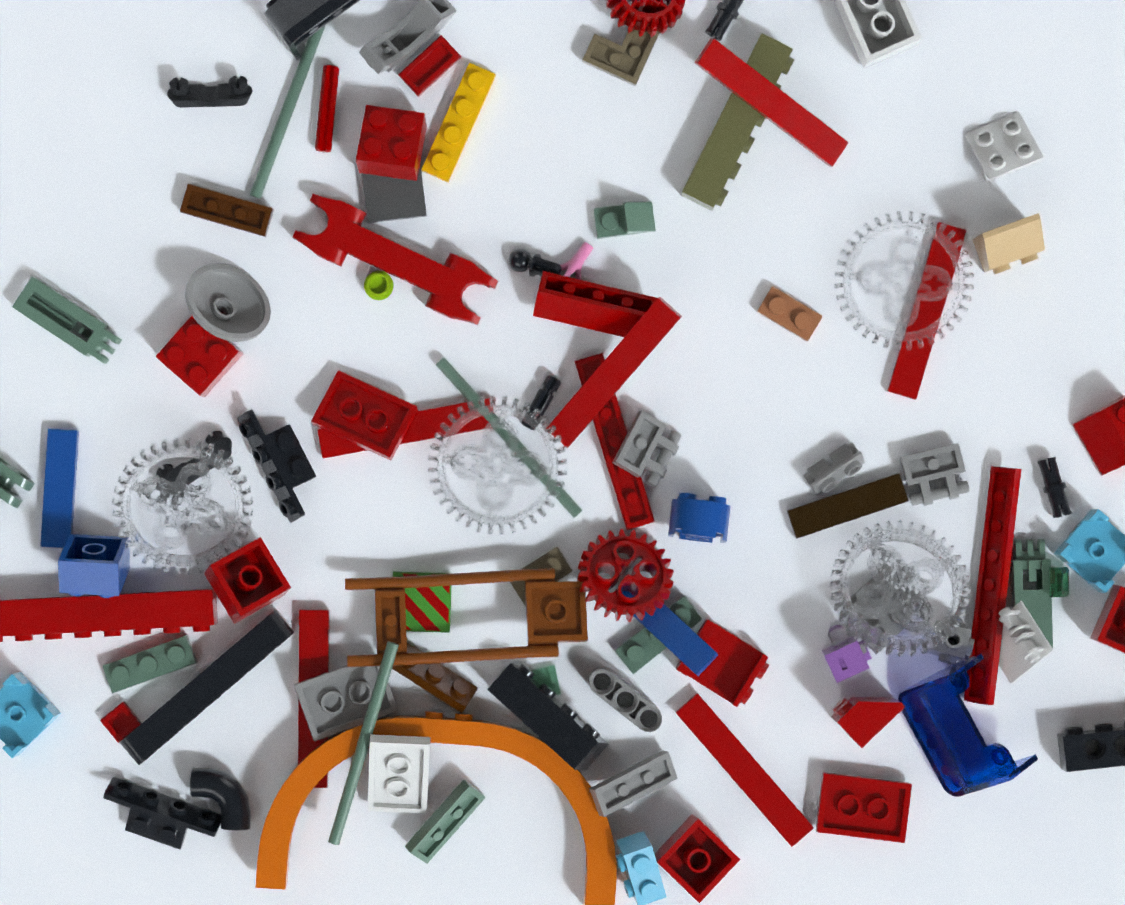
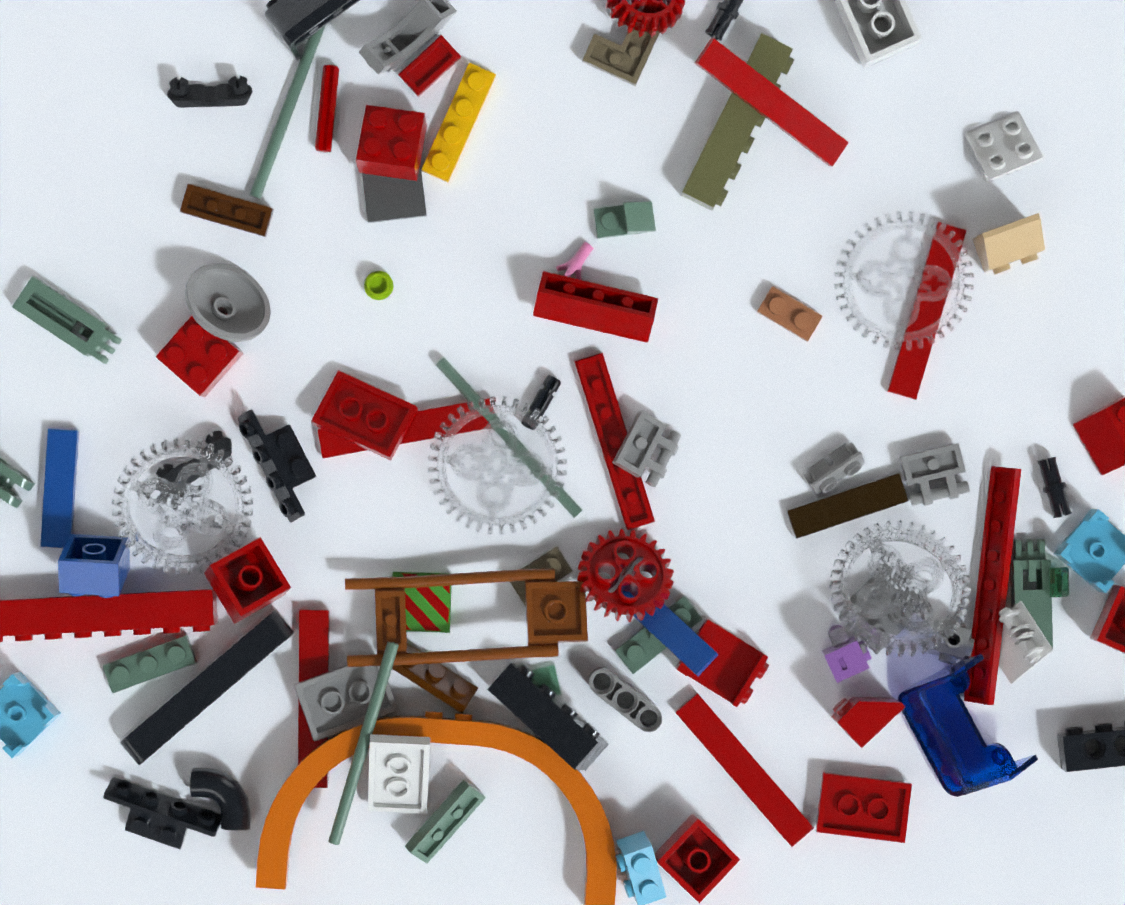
red tile [100,701,142,743] -> none
red piece [292,194,499,326] -> none
black axle [509,249,562,277] -> none
red tile [546,297,682,448] -> none
light grey plate [589,750,678,817] -> none
blue brick [668,493,731,543] -> none

